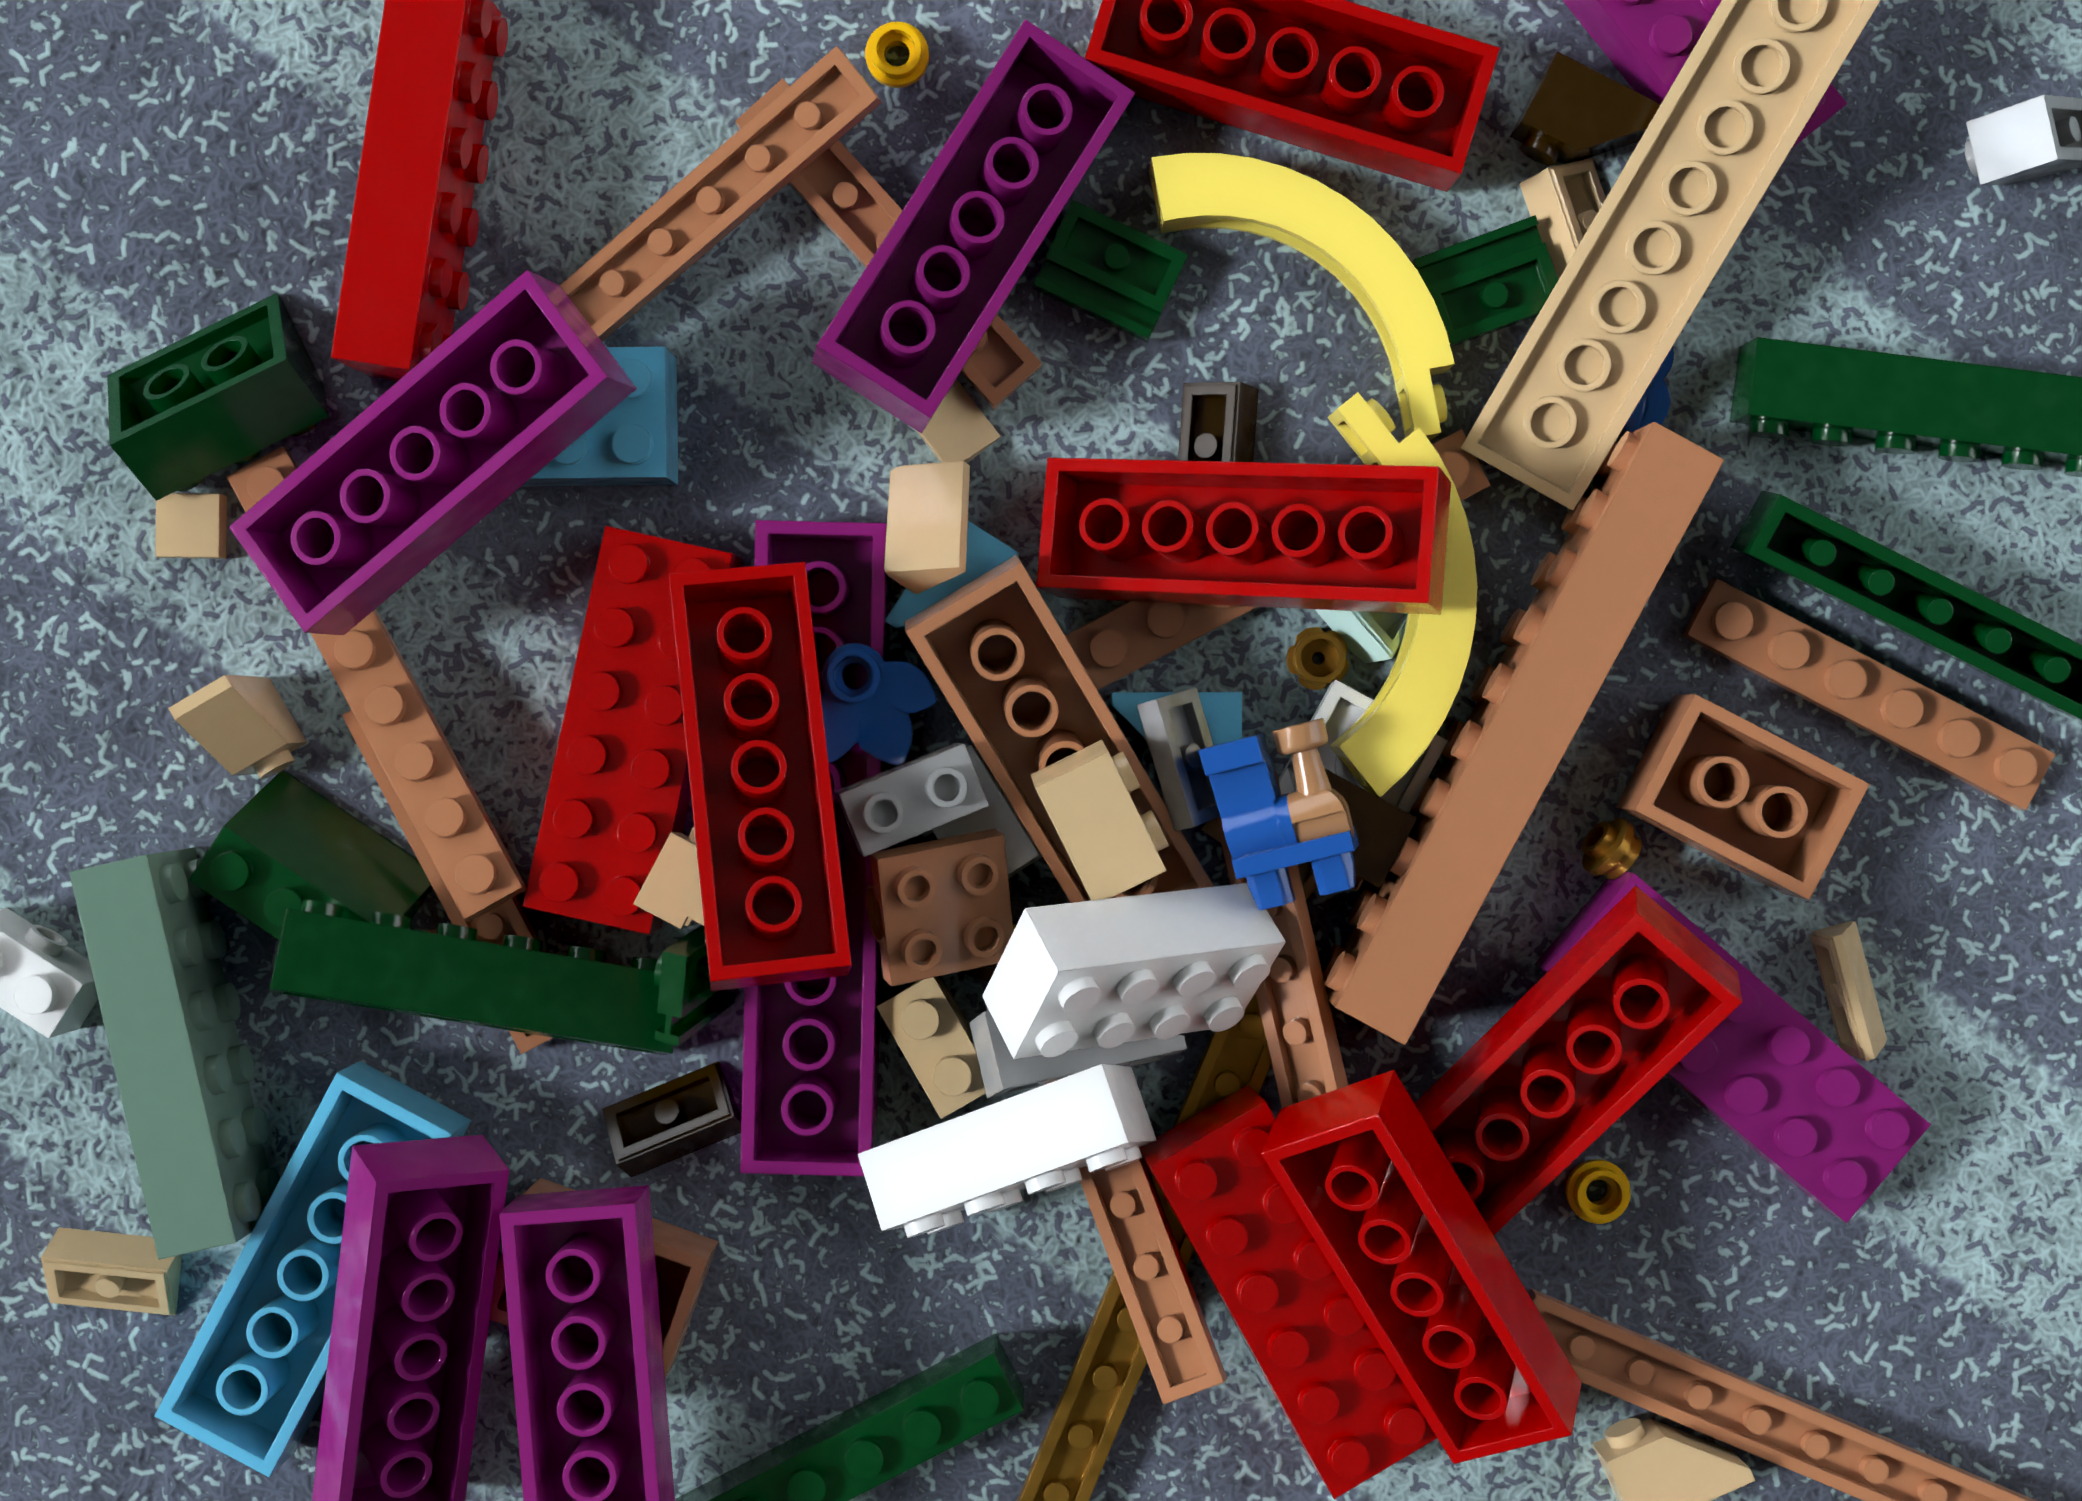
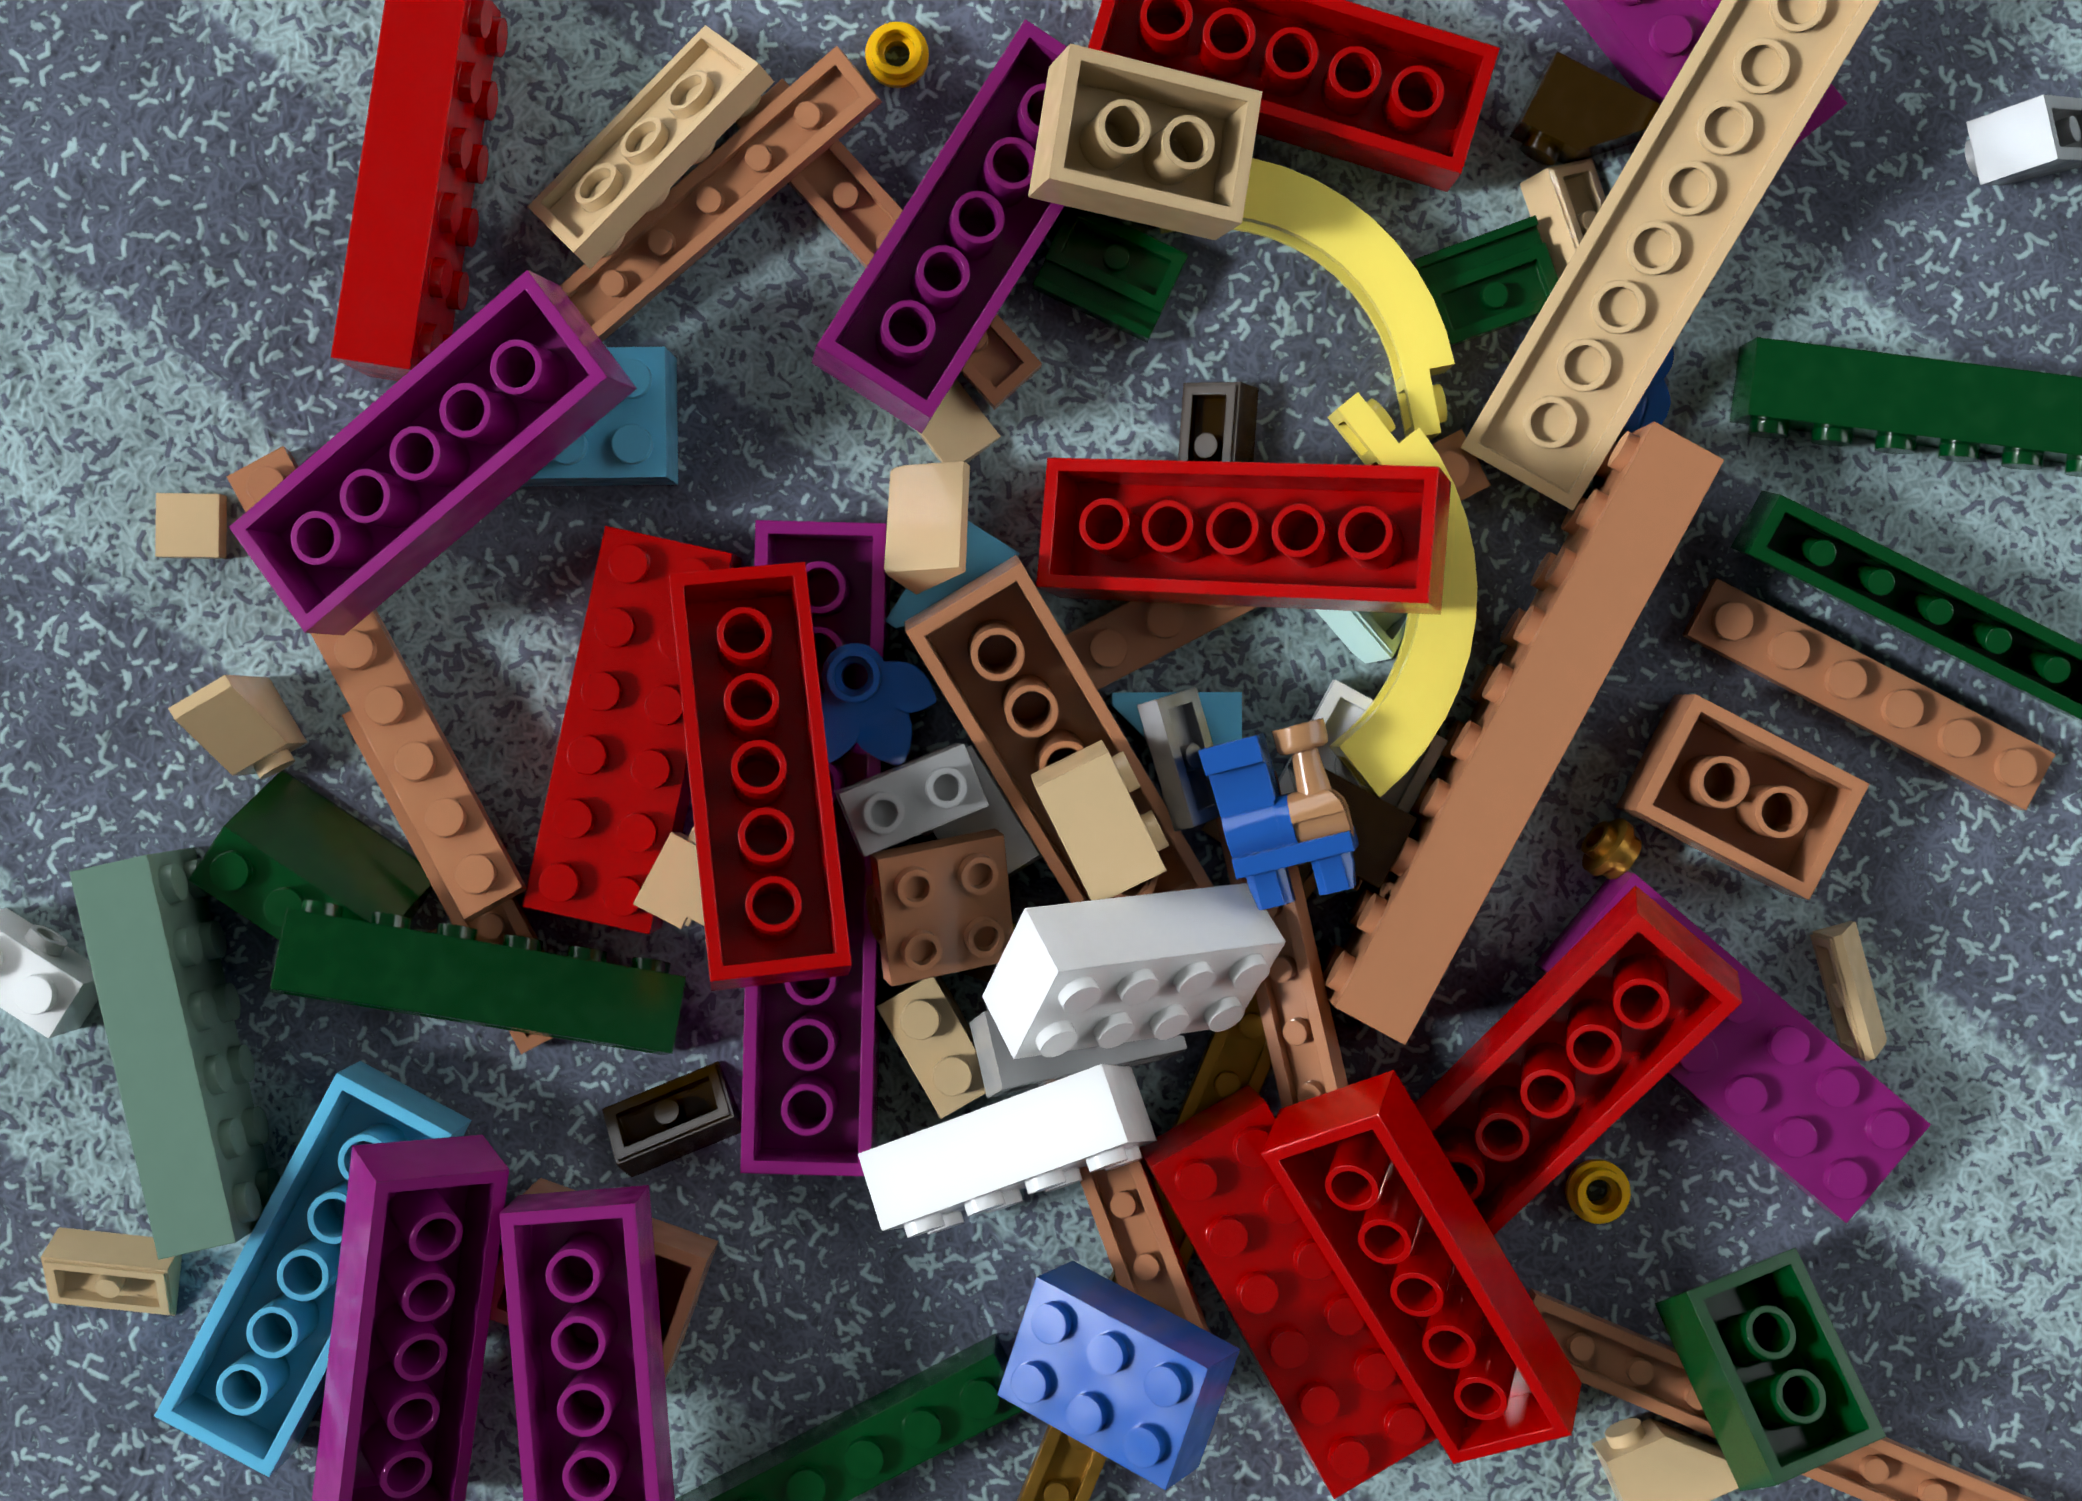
dark green slope [107,293,329,501] -> none
dark green plate [654,925,736,1046] -> none
pearl gold plate [1286,627,1349,690] -> none
none -> tan plate [527,25,774,269]
none -> brick [997,1261,1240,1491]
none -> tan brick [1028,43,1263,240]
none -> dark green brick [1655,1247,1886,1491]

